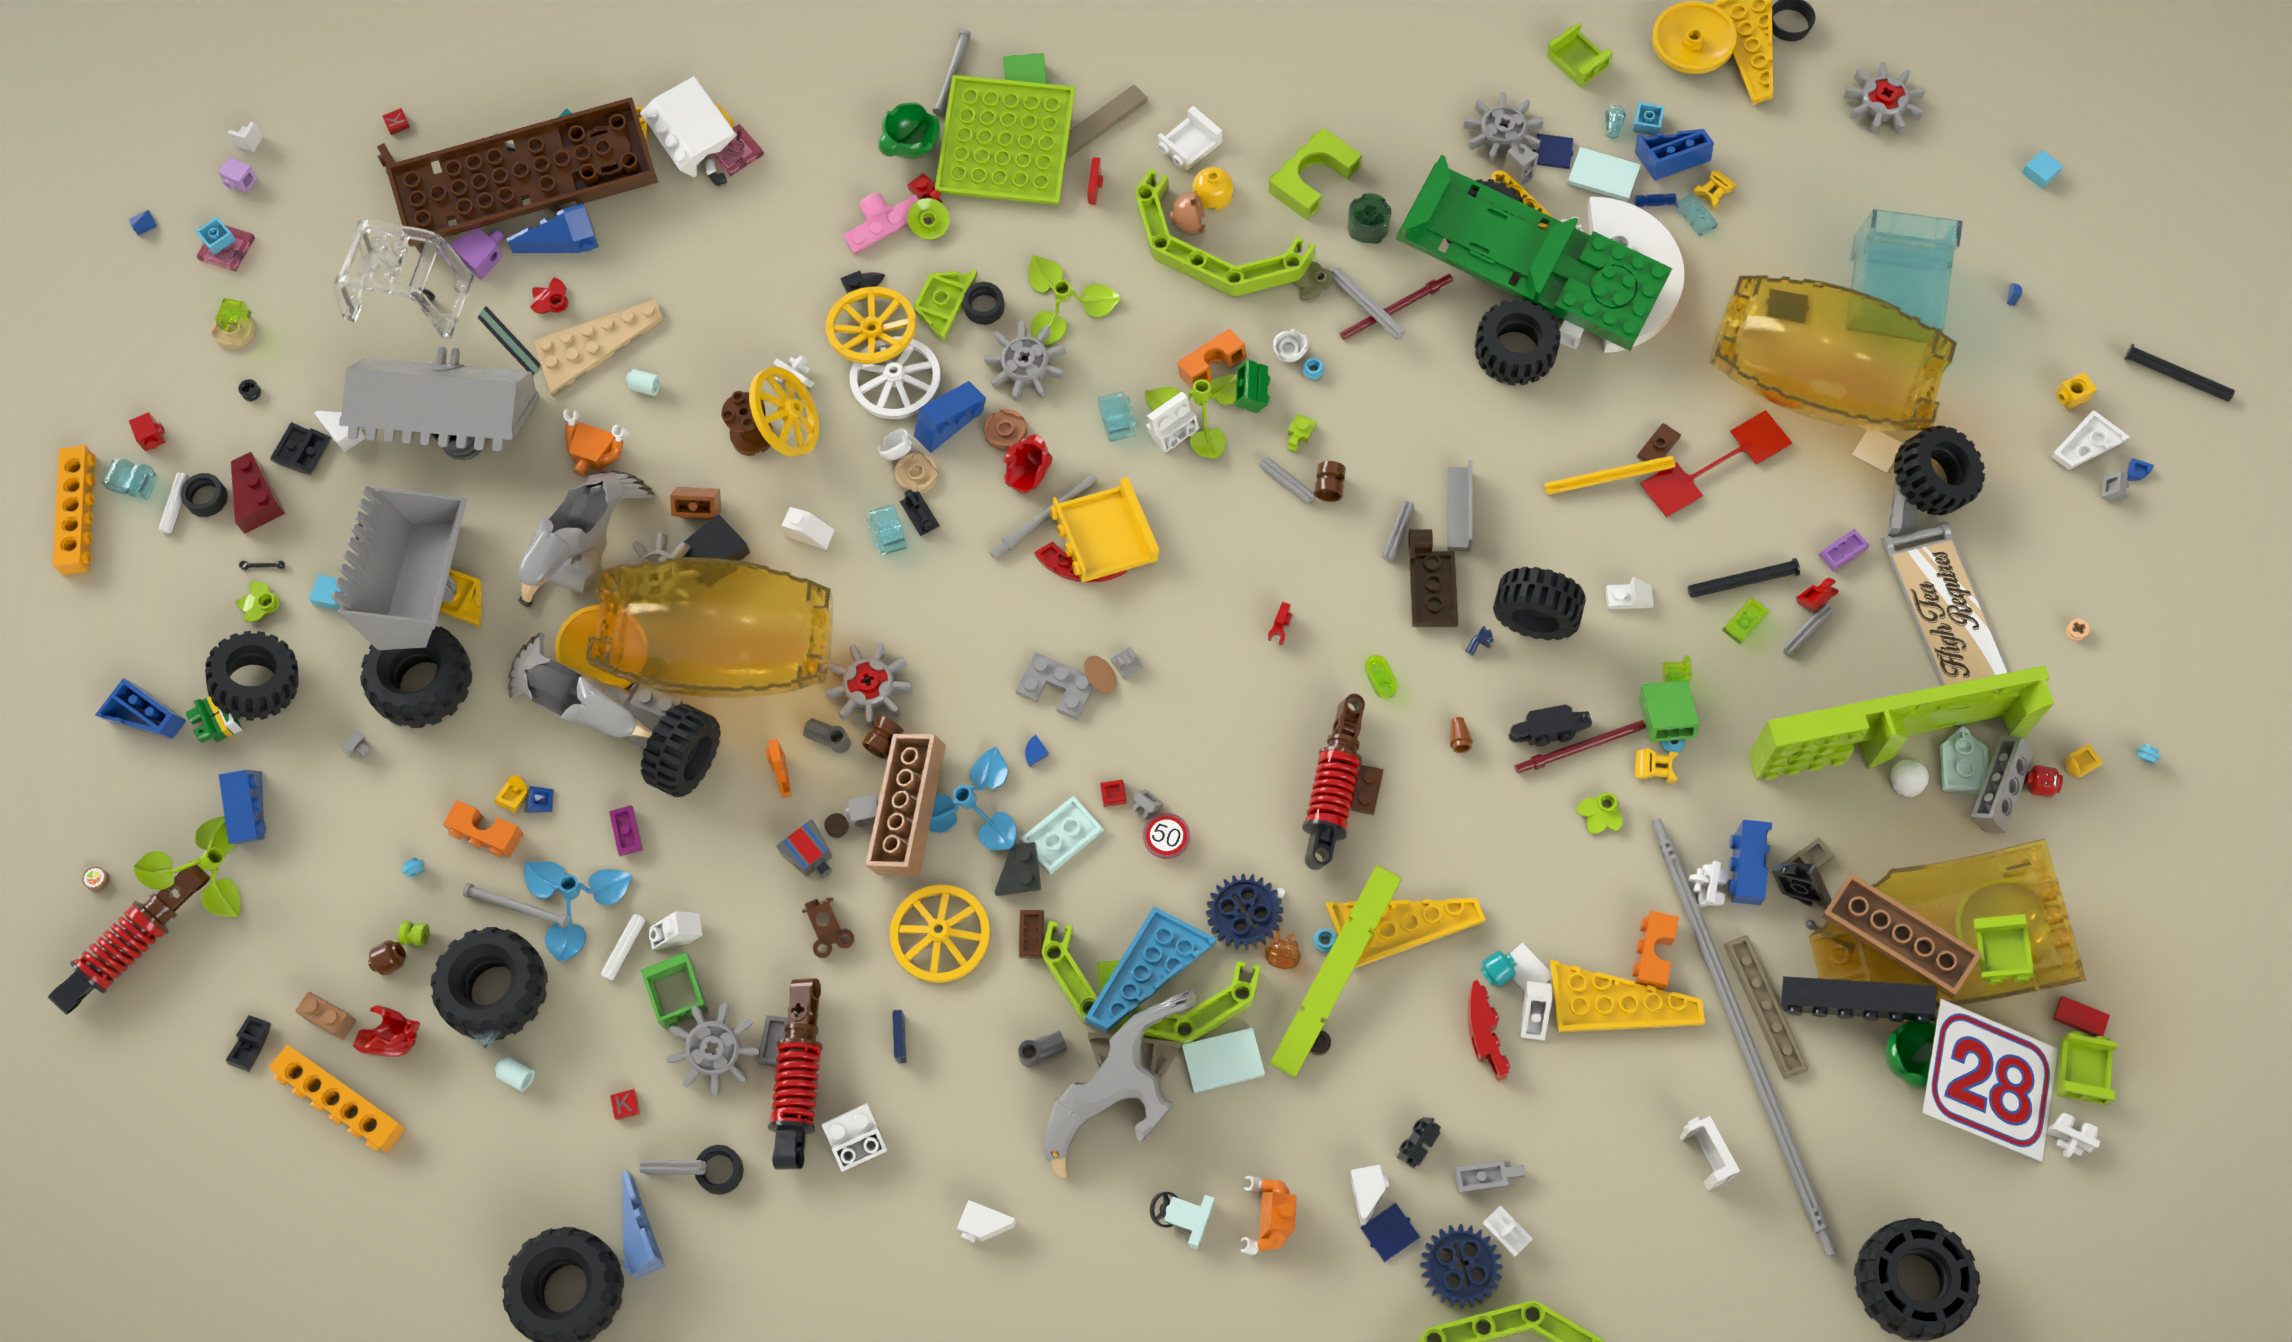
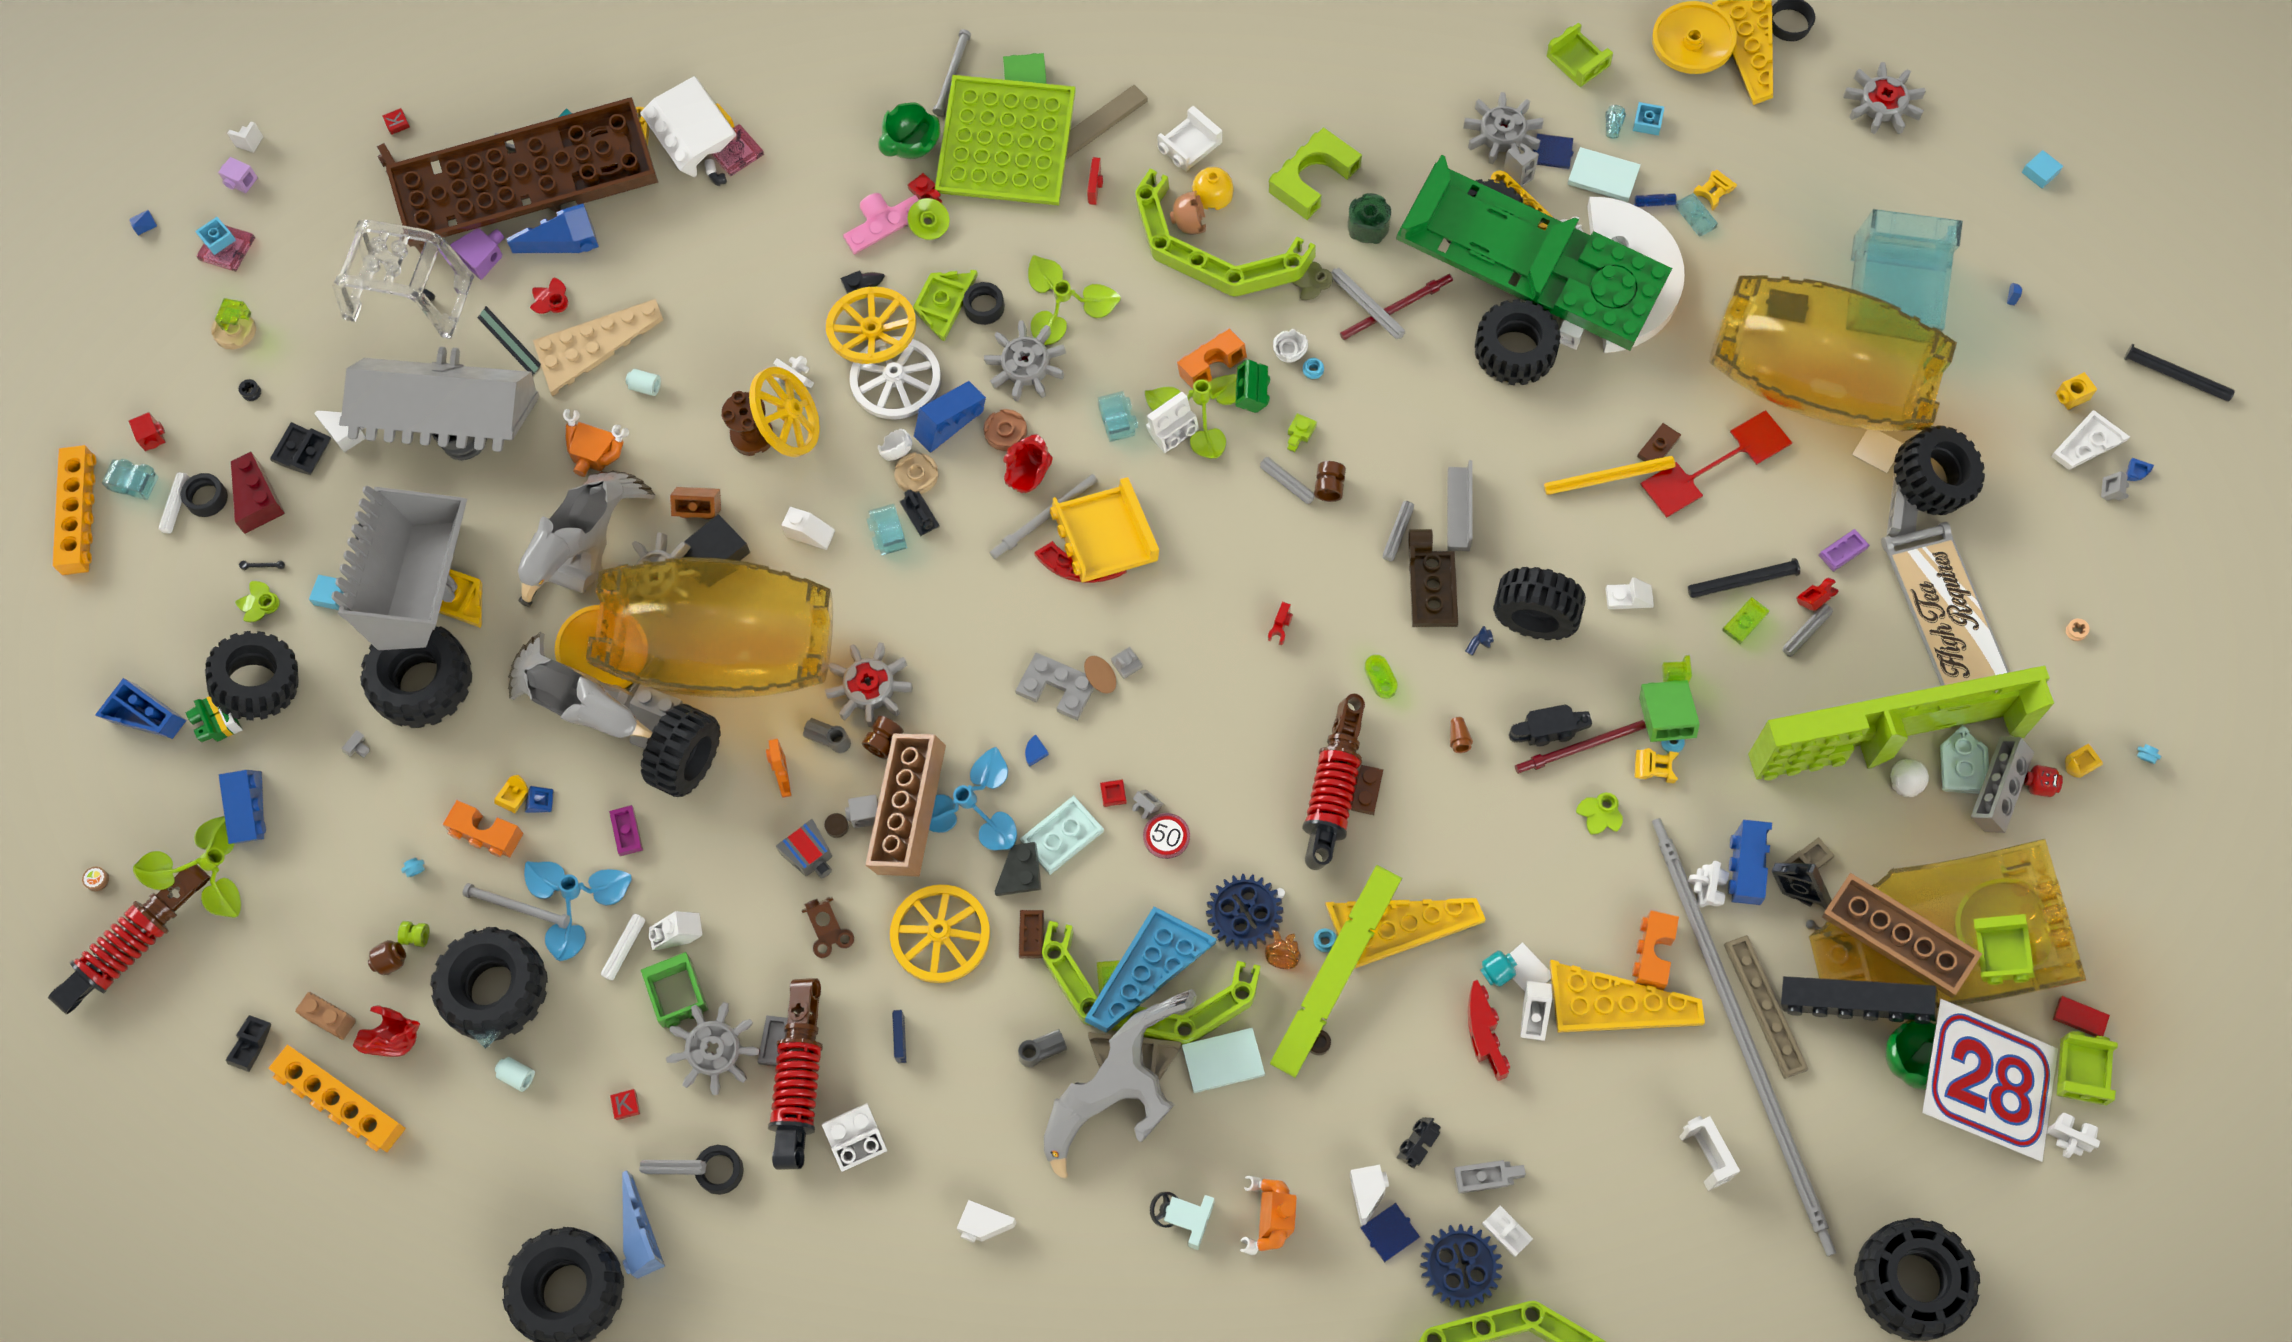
blue wedge [1635,129,1714,181] -> none

